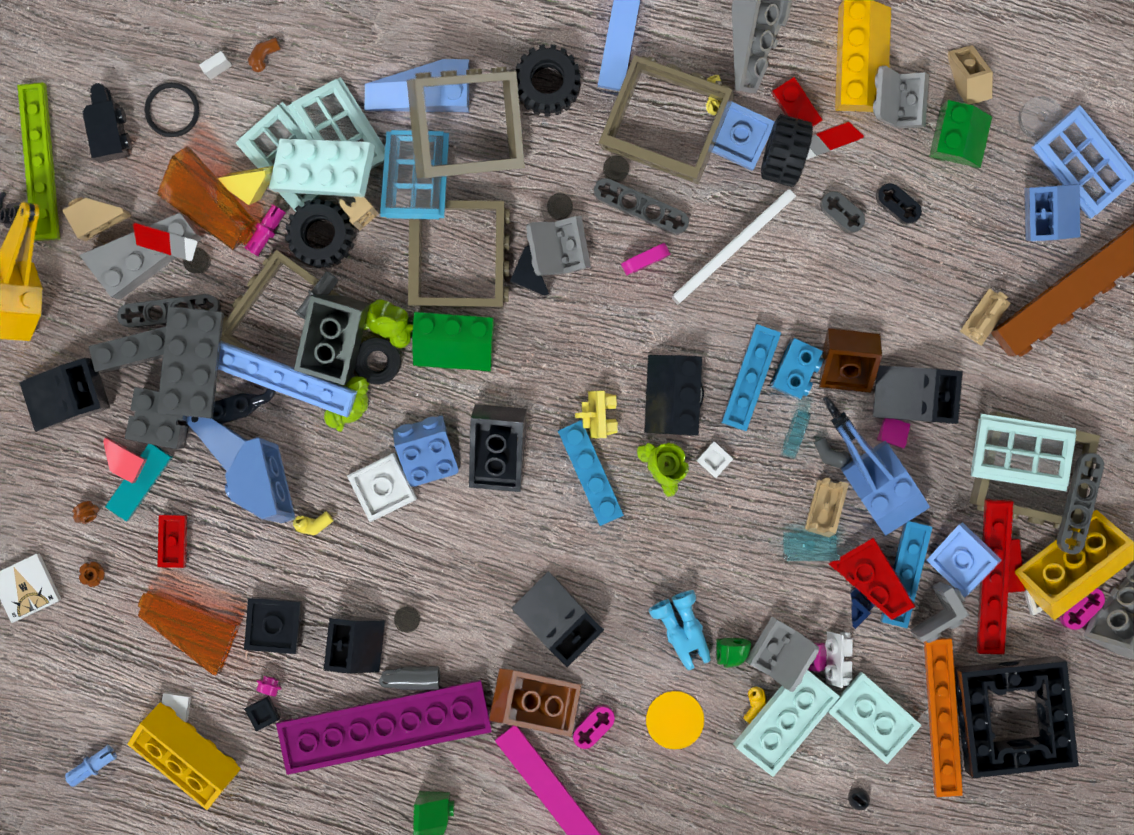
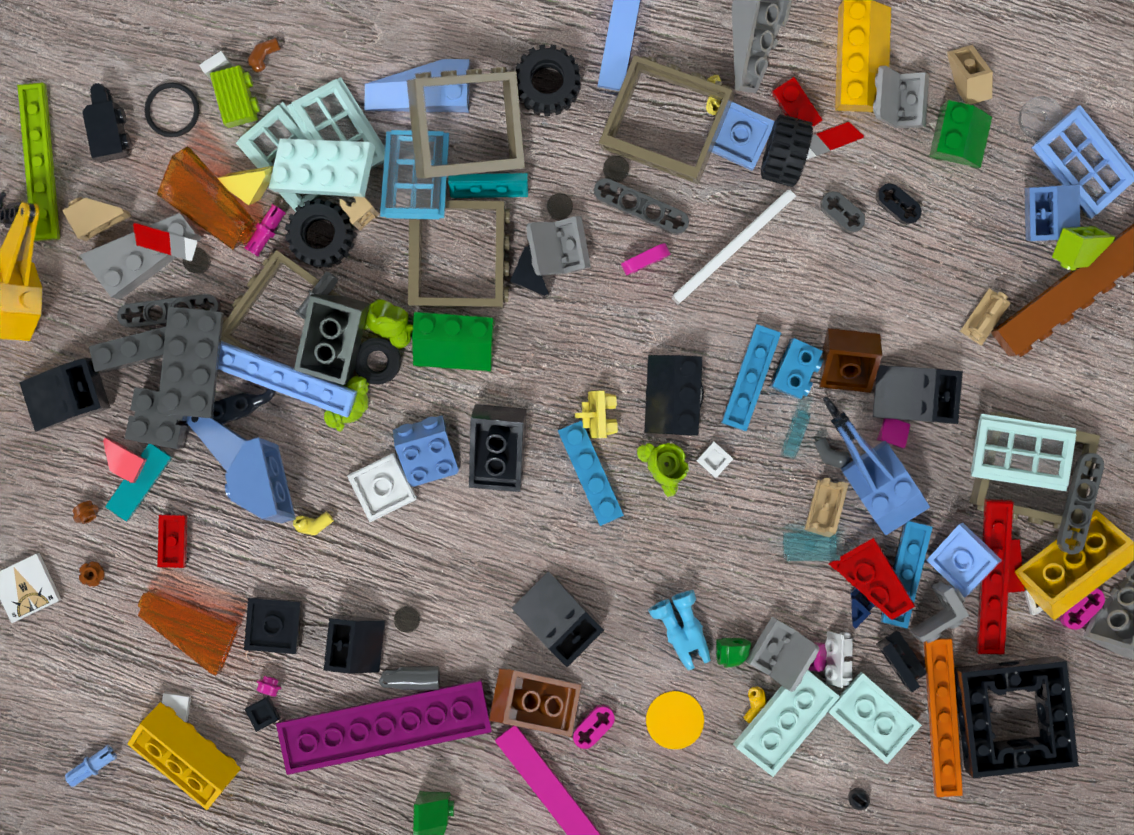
none -> lime brick [210,65,260,128]
none -> teal tile [448,173,528,198]
none -> black bracket [876,630,927,692]
none -> lime slope [1052,226,1115,270]

